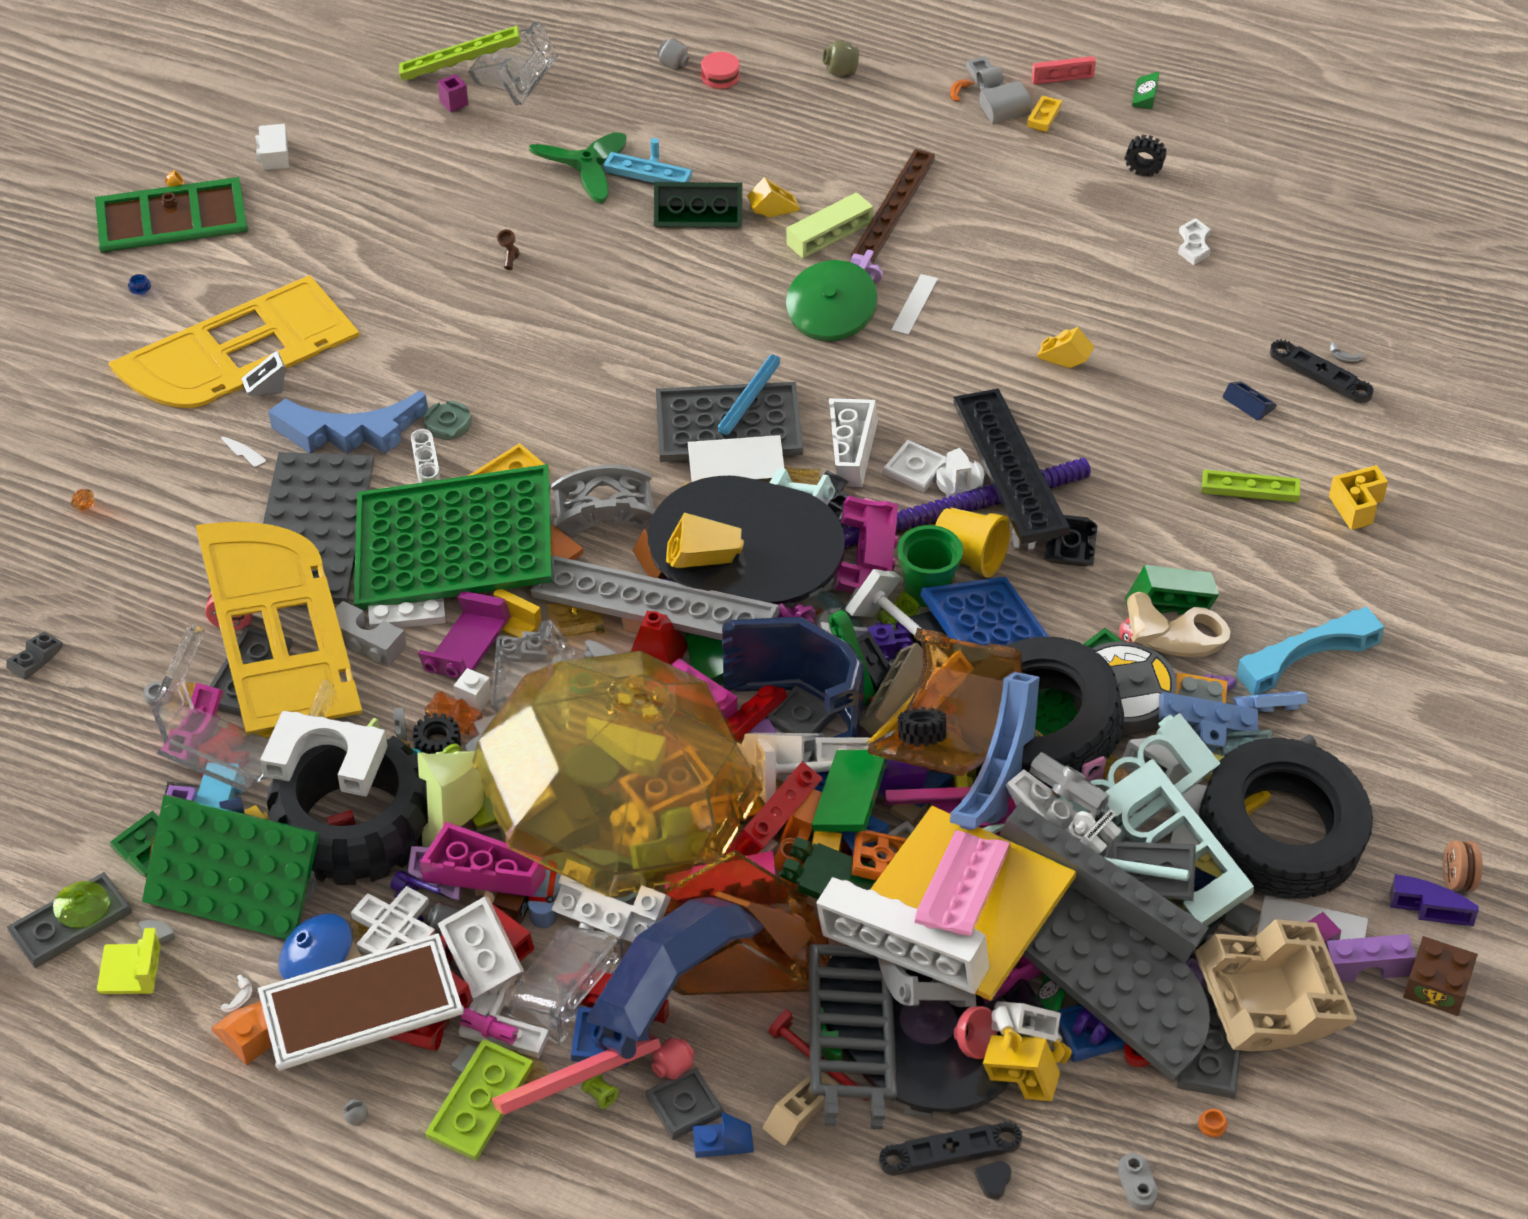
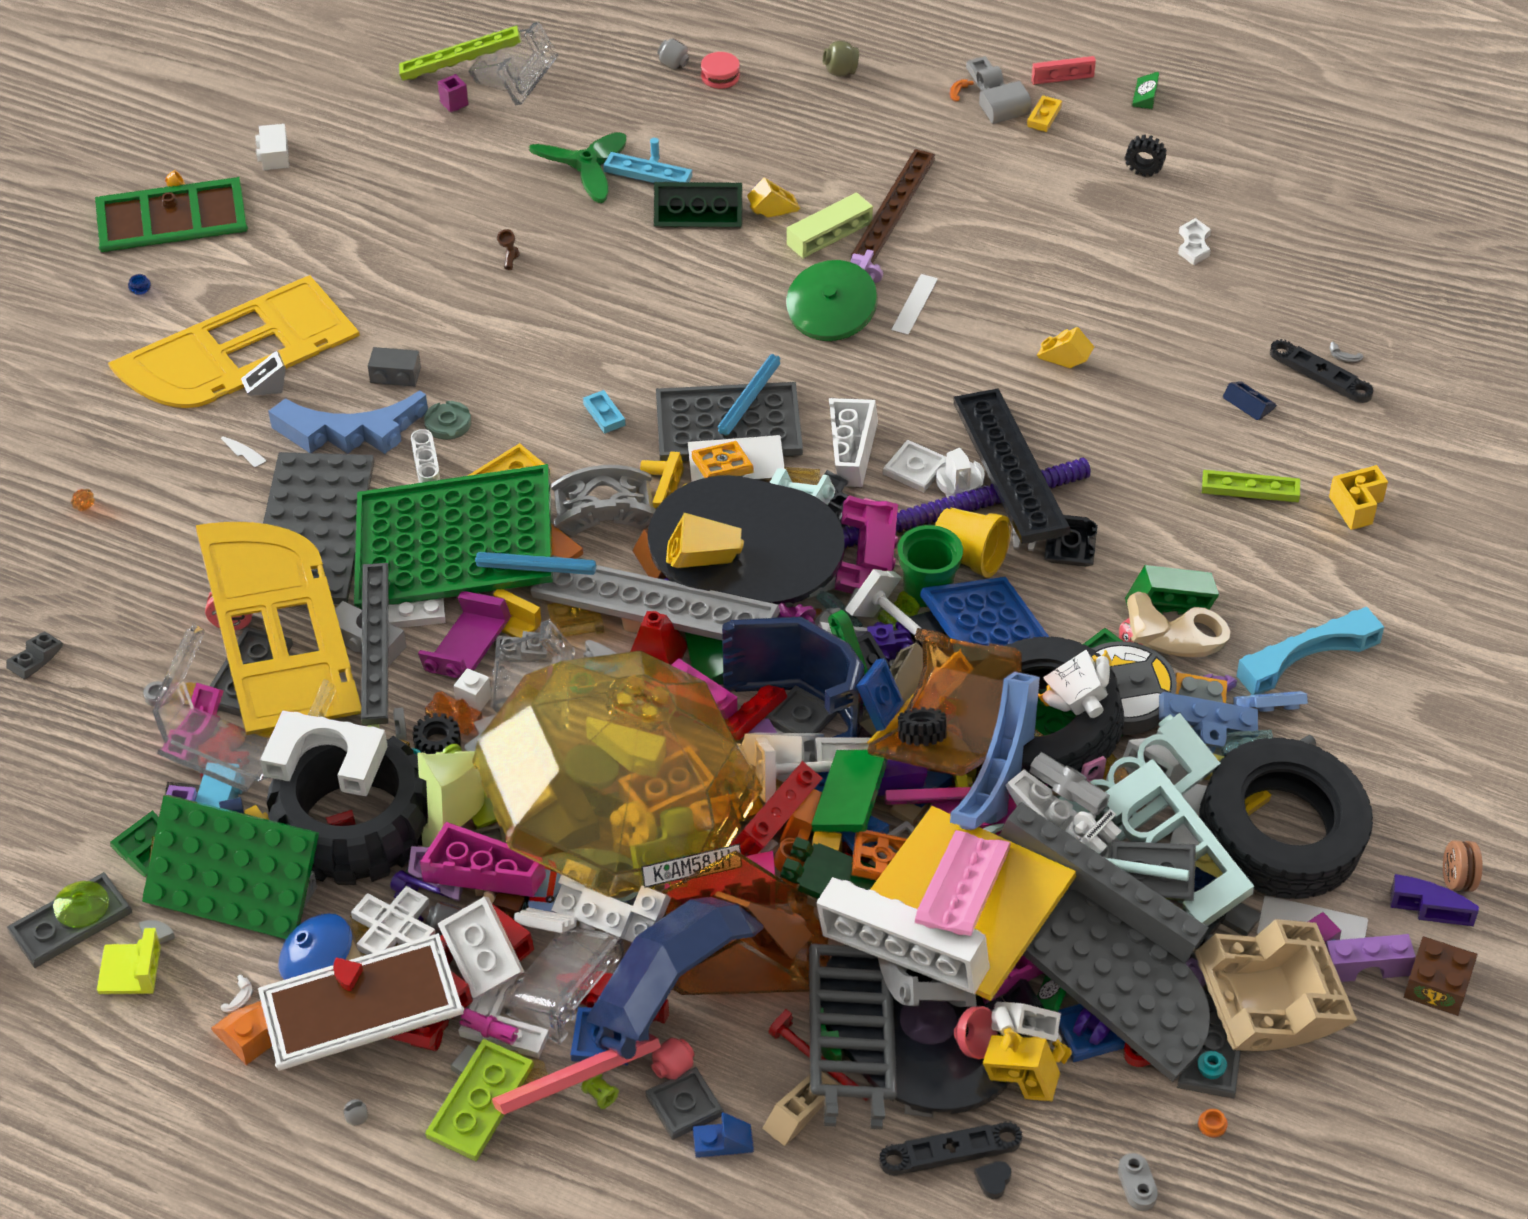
none -> red tile [333,957,363,992]
none -> dark grey tile [361,563,389,725]
none -> dark grey brick [368,347,421,387]
none -> dark azure axle [475,552,597,575]
none -> white tile [514,908,577,934]
none -> medium azure plate [583,390,626,434]
none -> yellow piece [640,452,684,509]
none -> sticker [642,844,742,888]
none -> light orange piece [692,441,754,478]
none -> blue tile [856,658,904,731]
none -> white torso [1038,650,1112,718]
none -> teal plate [1198,1051,1227,1079]

